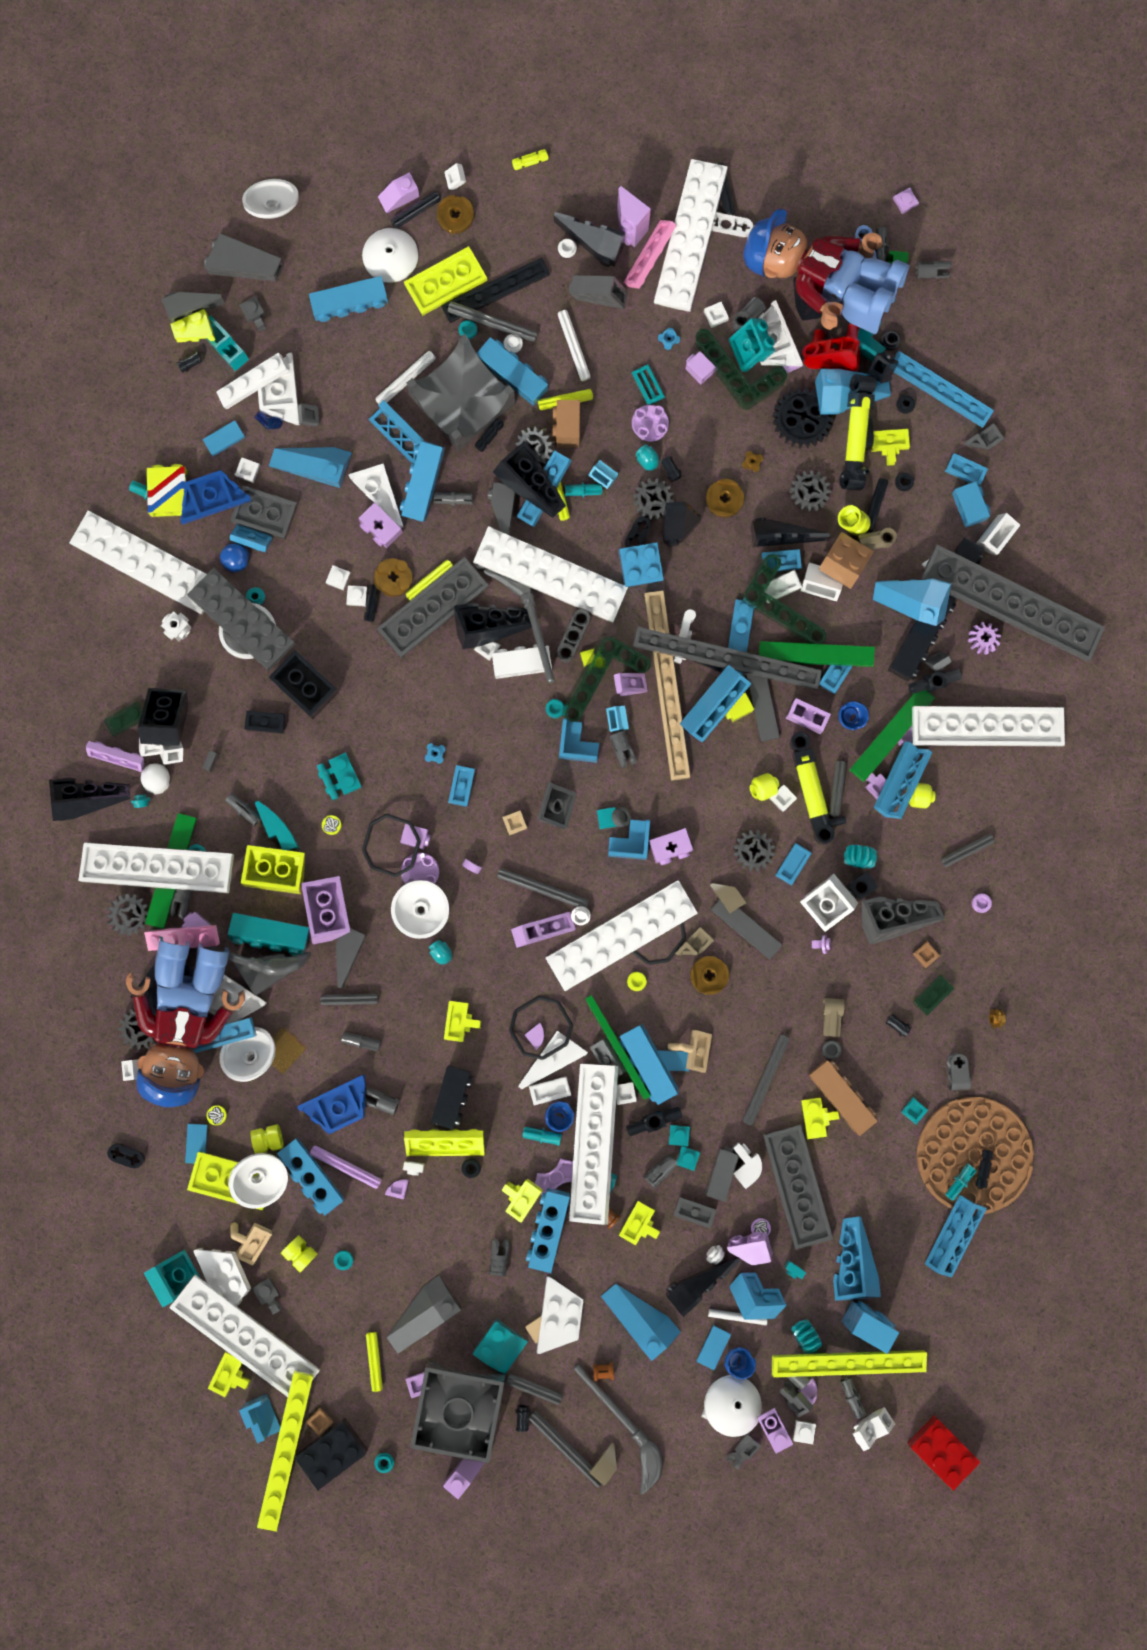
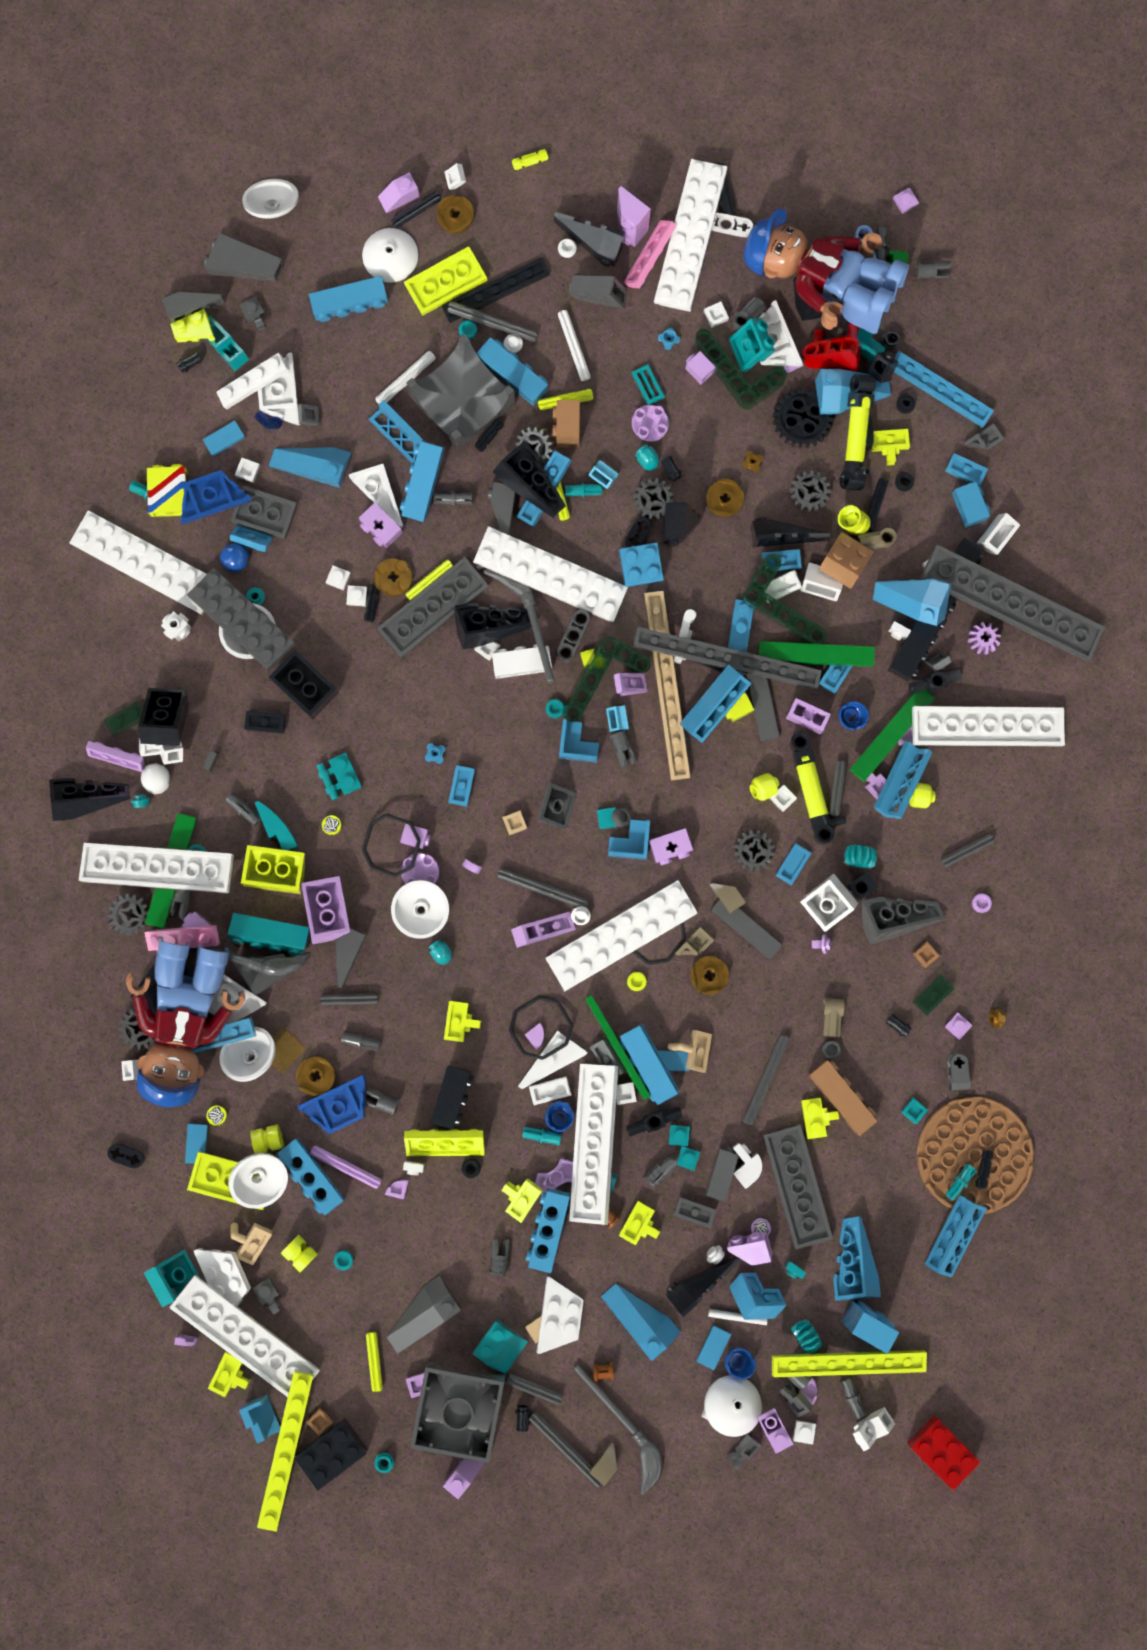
none -> lavender tile [174,1334,198,1346]
none -> pearl gold plate [296,1057,335,1096]
none -> white plate [888,621,911,640]
none -> lavender plate [944,1012,972,1040]

